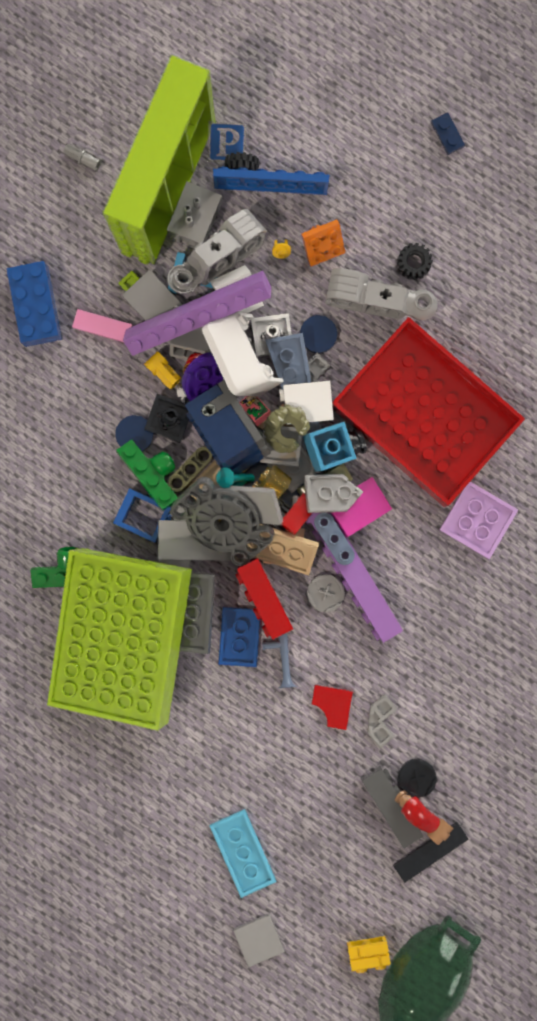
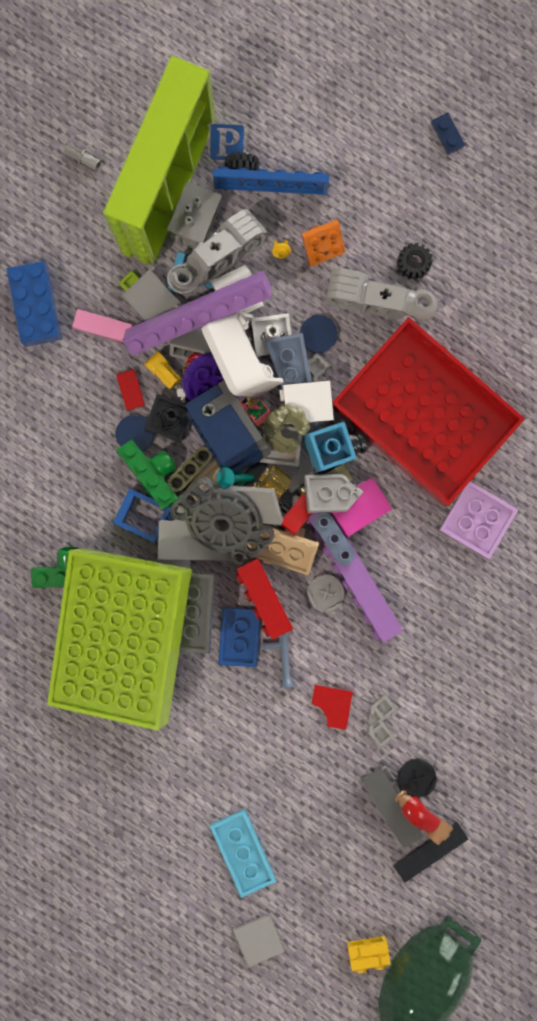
none -> red tile [116,369,146,411]

